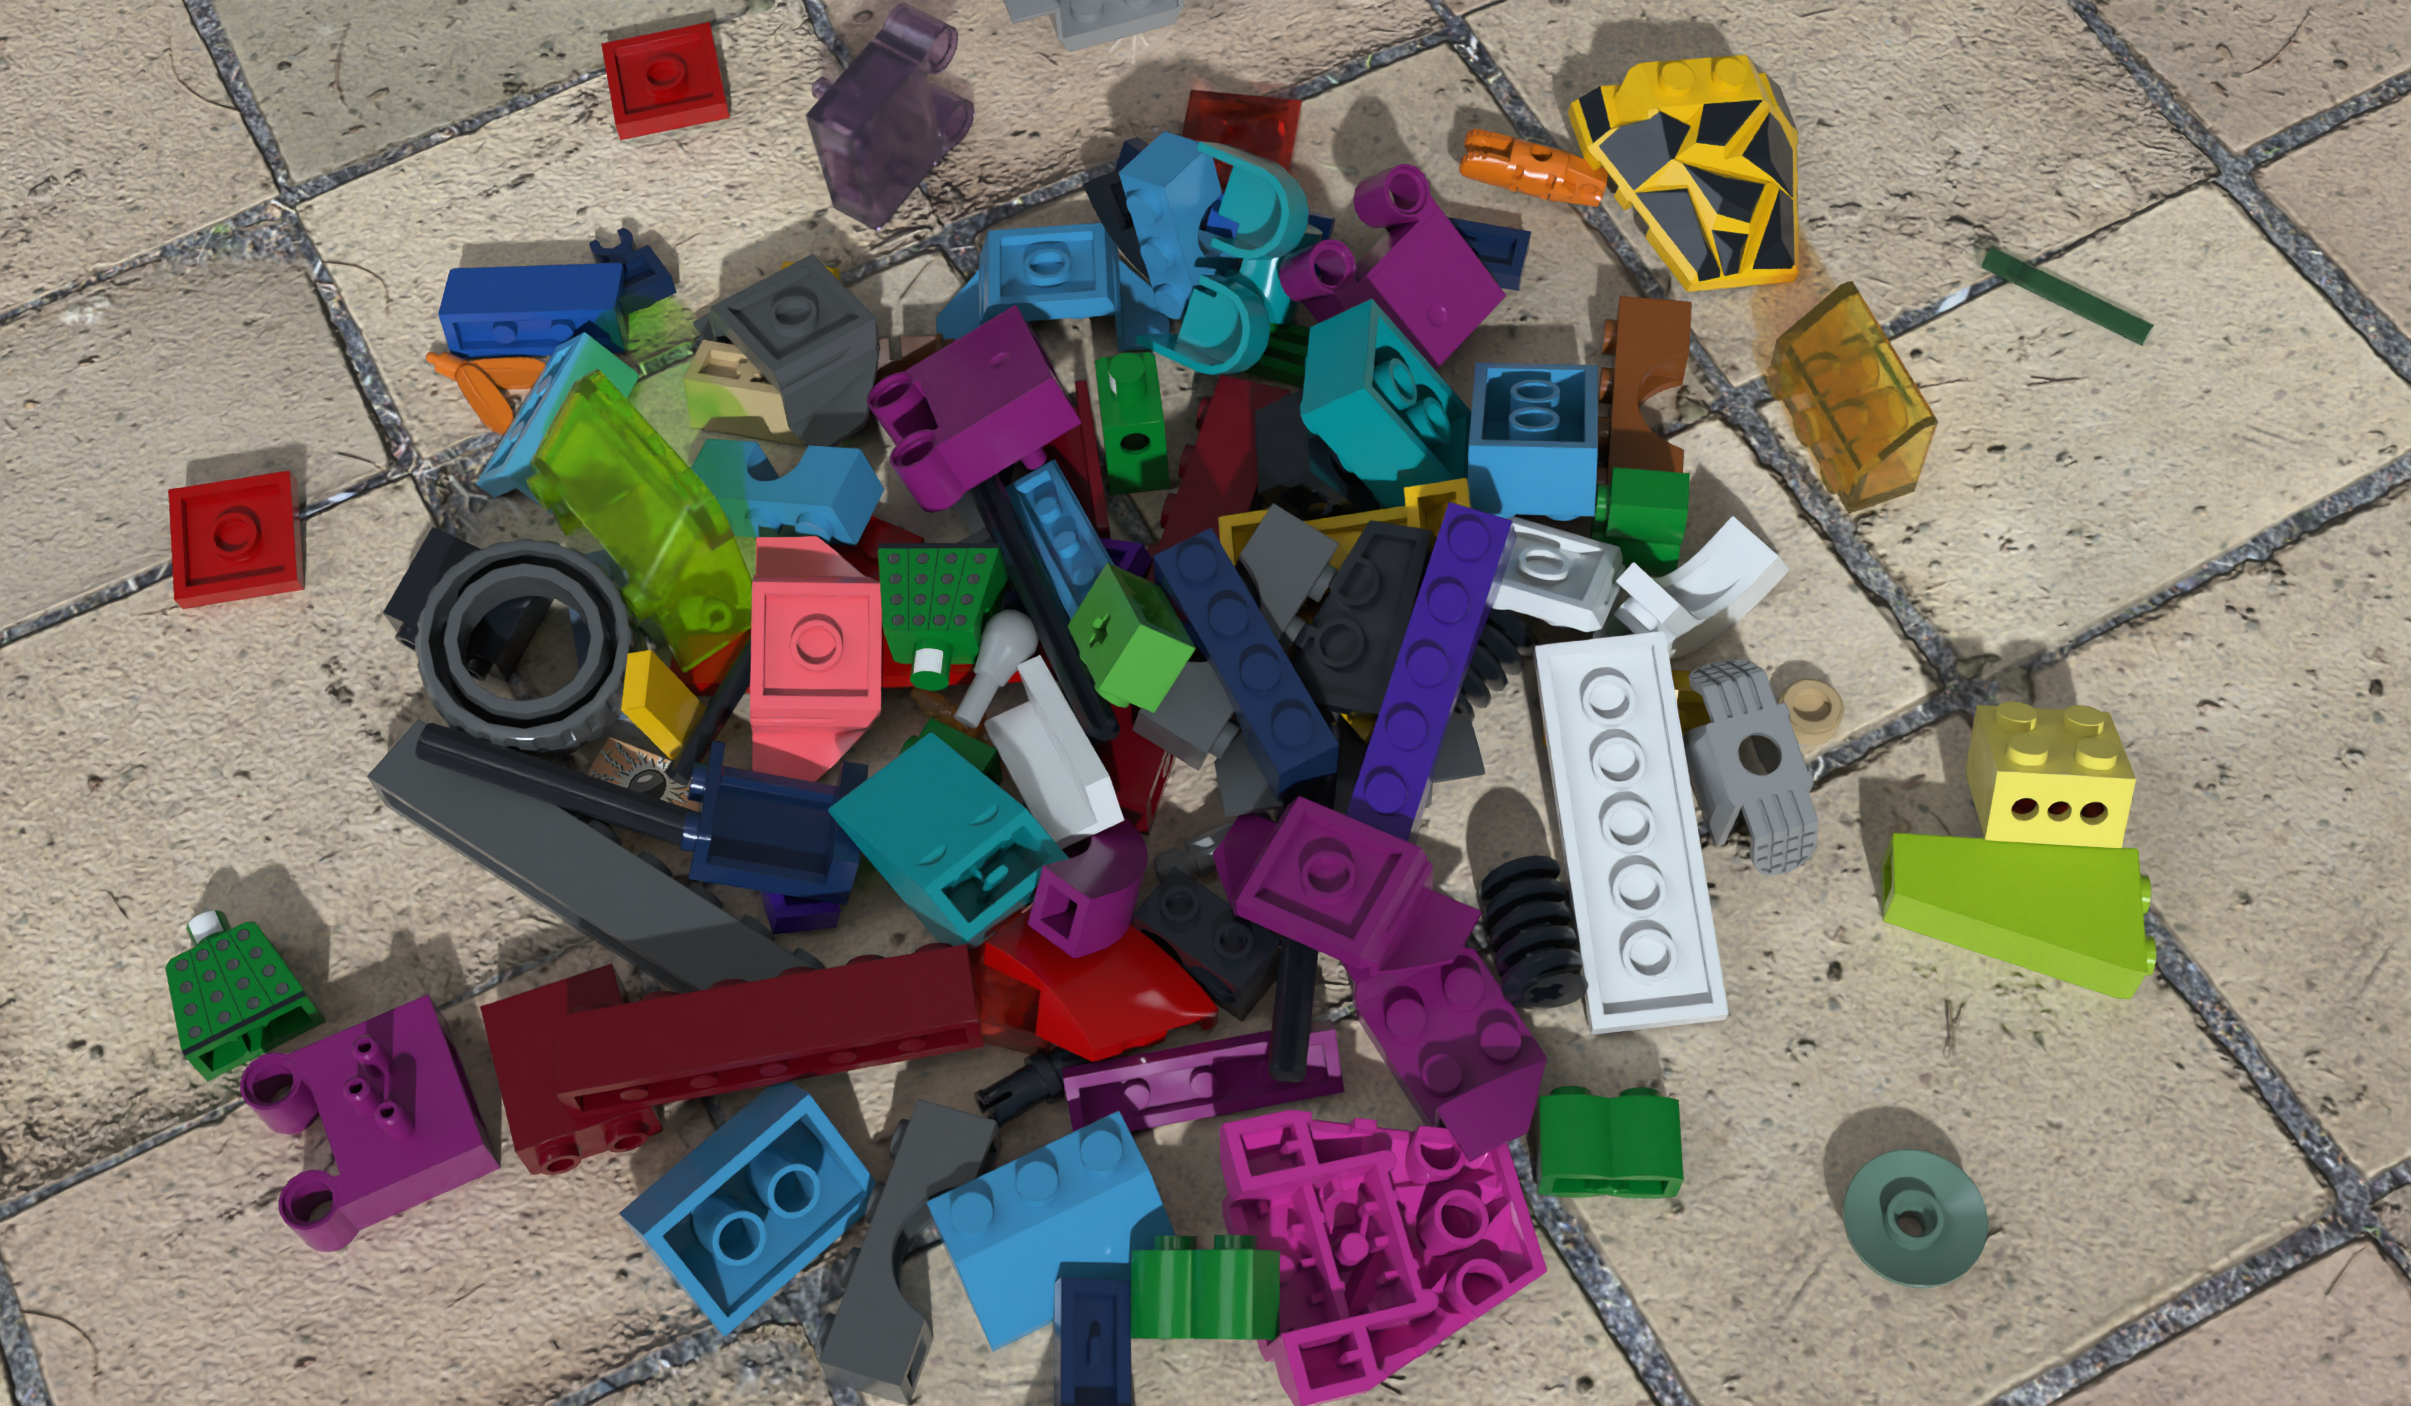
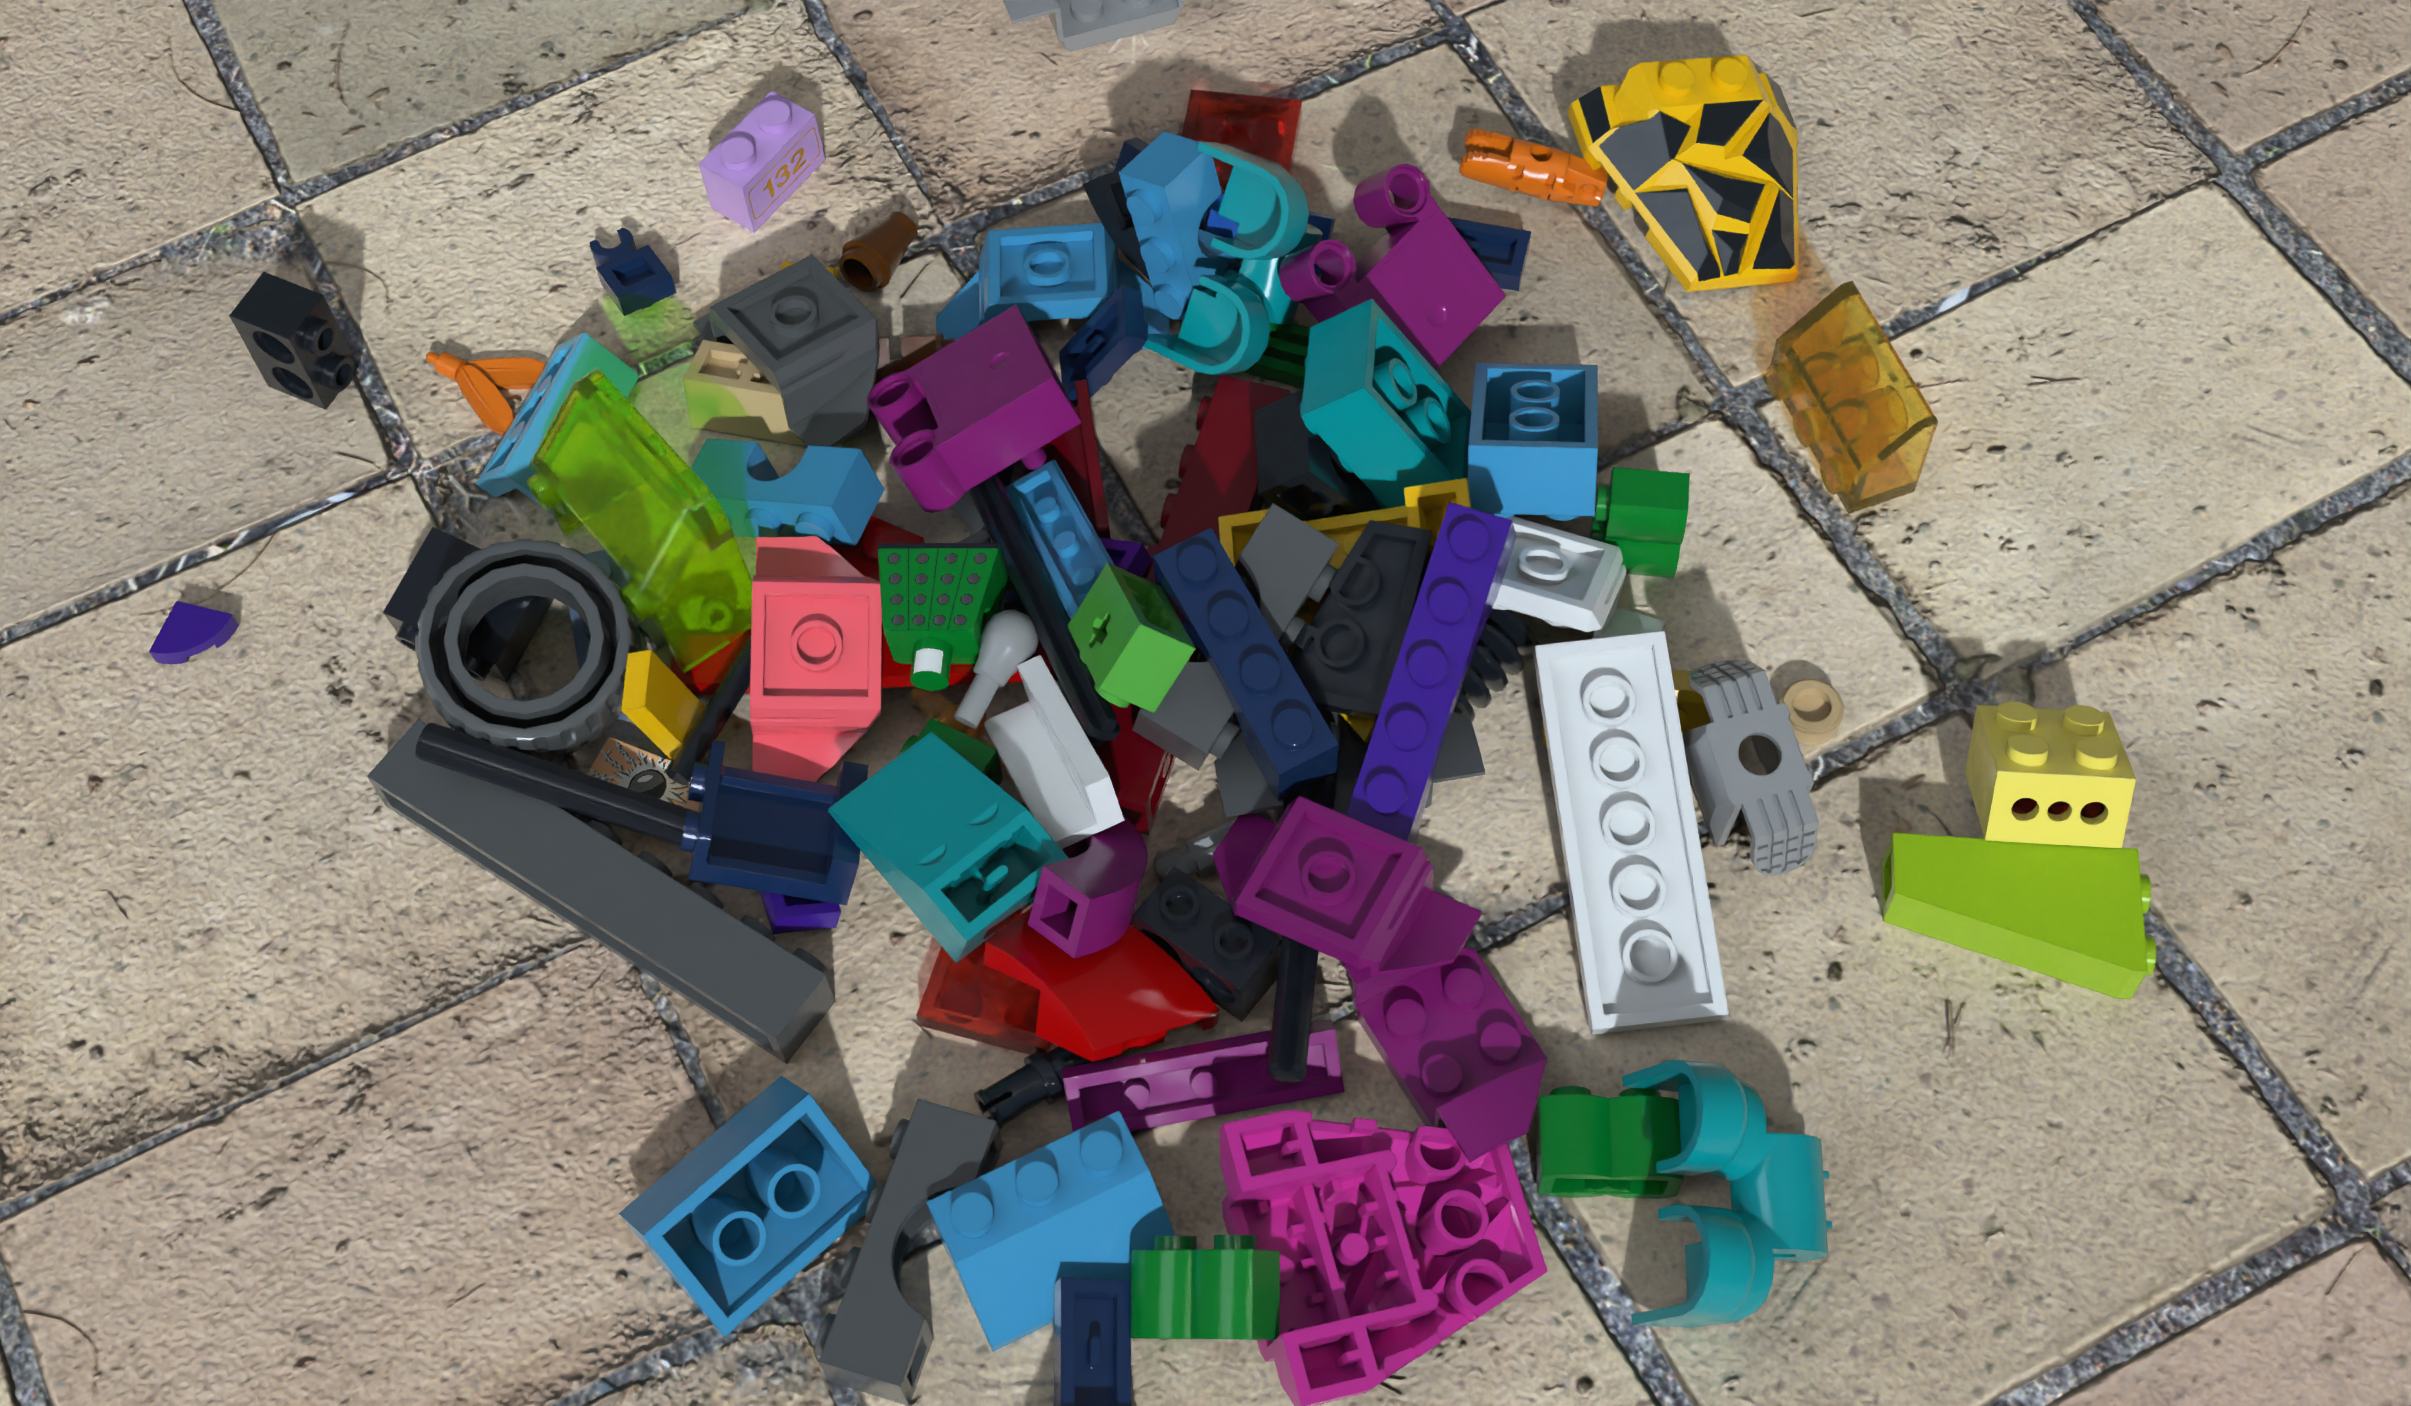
green torso [165,910,326,1082] -> none
red plate [168,470,305,609] -> none
magenta piece [240,994,501,1252] -> none
blue panel [438,263,629,358] -> none
dark red panel [480,964,663,1175] -> none
dark red brick [551,942,985,1120] -> none
red plate [601,22,730,140] -> none
clear purple piece [805,2,975,232] -> none
green torso [1095,352,1170,496] -> none
black piece [1479,855,1589,1009] -> none
dark orange arch [1595,296,1692,499] -> none
white arch [1614,516,1790,659] -> none
sand green dish [1842,1149,1988,1289] -> none
clear green bar [1981,247,2154,346] -> none
none -> dark purple tile [149,601,239,664]
none -> black brick [229,272,359,410]
none -> lavender brick [699,91,826,233]
none -> reddish brown cone [839,212,918,292]
none -> dark blue plate [1059,286,1148,403]
none -> teal piece [1622,1060,1833,1328]

